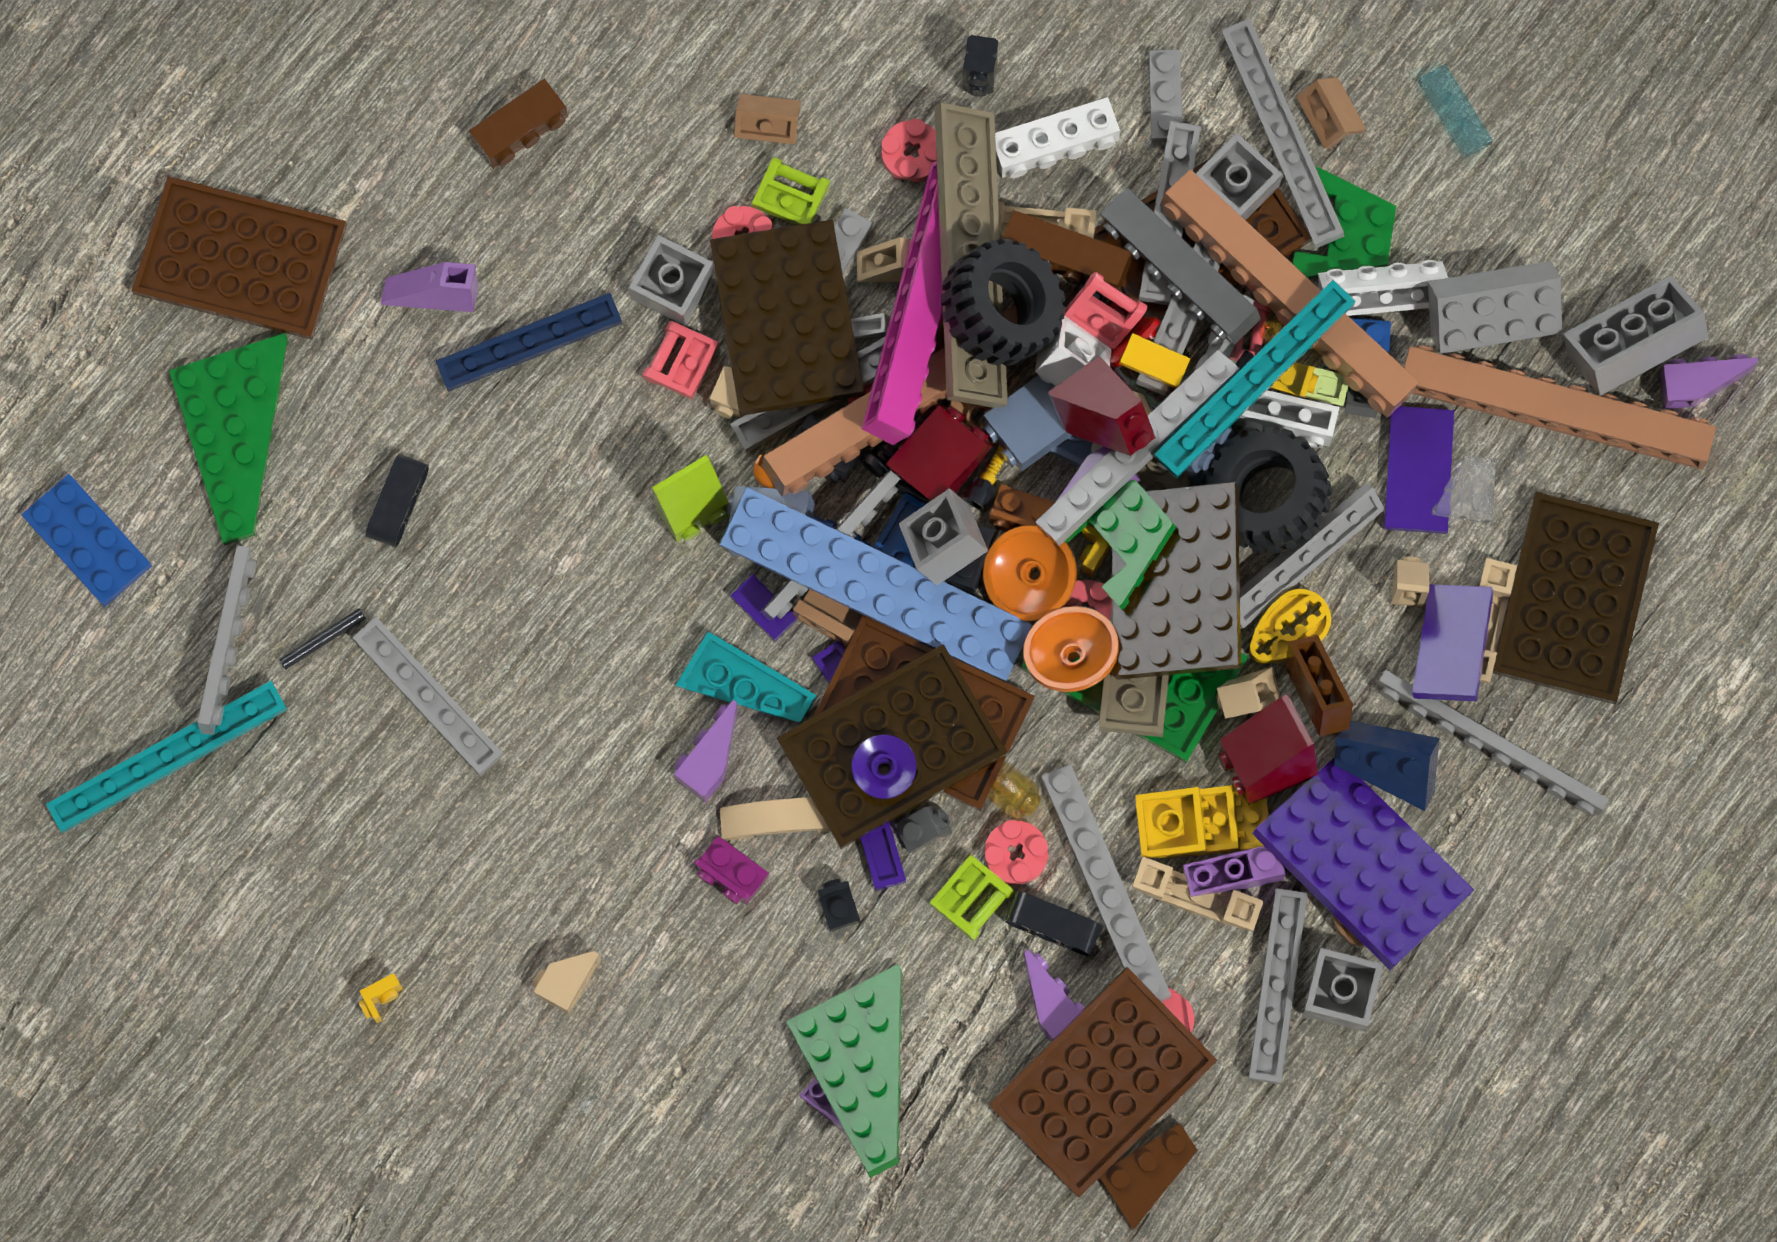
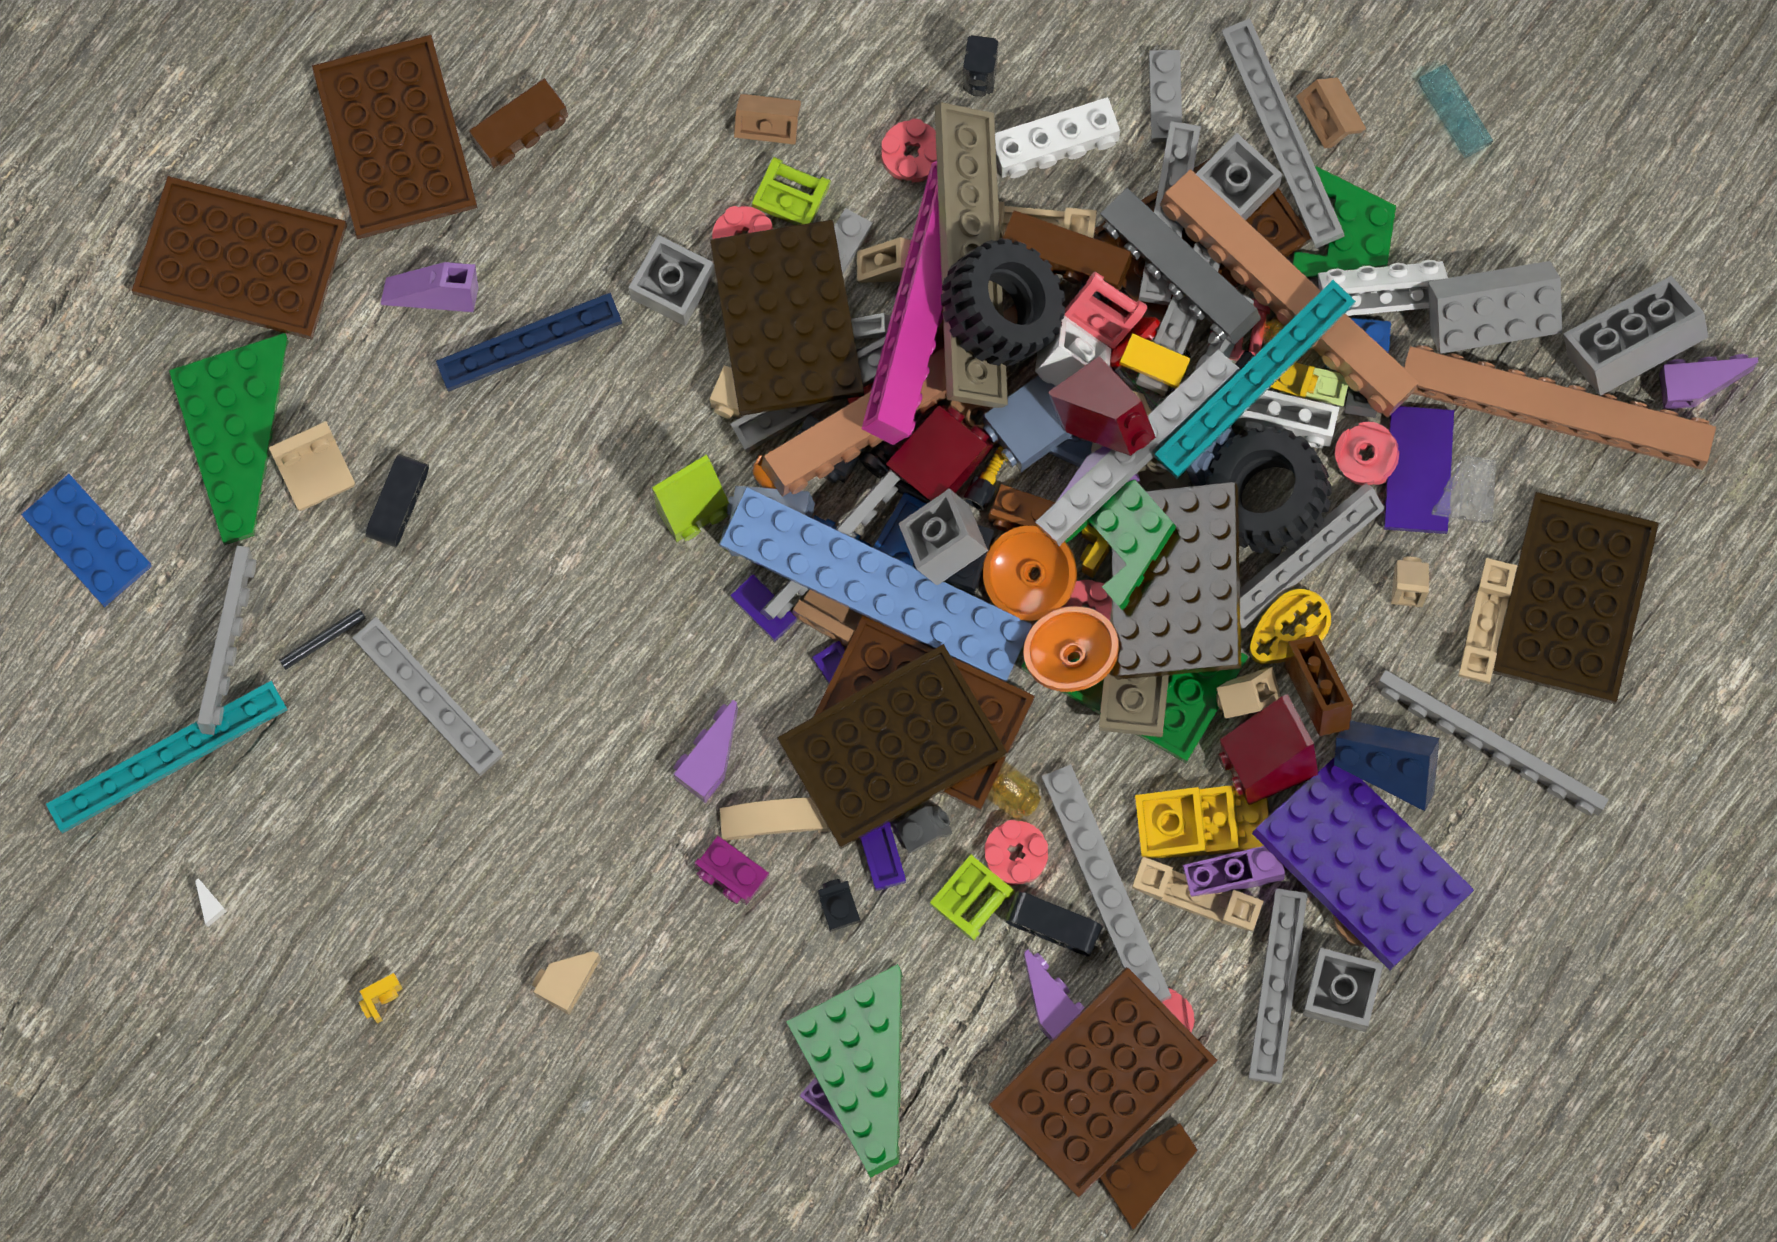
coral plate [642,321,719,400] -> none
teal wing [675,631,817,724] -> none
dark purple dish [852,735,916,799] -> none
tile [1412,584,1494,702] -> none
none -> white piece [195,878,227,927]
none -> tan bracket [269,421,355,511]
none -> reddish brown plate [312,35,478,239]
none -> coral plate [1335,422,1399,485]

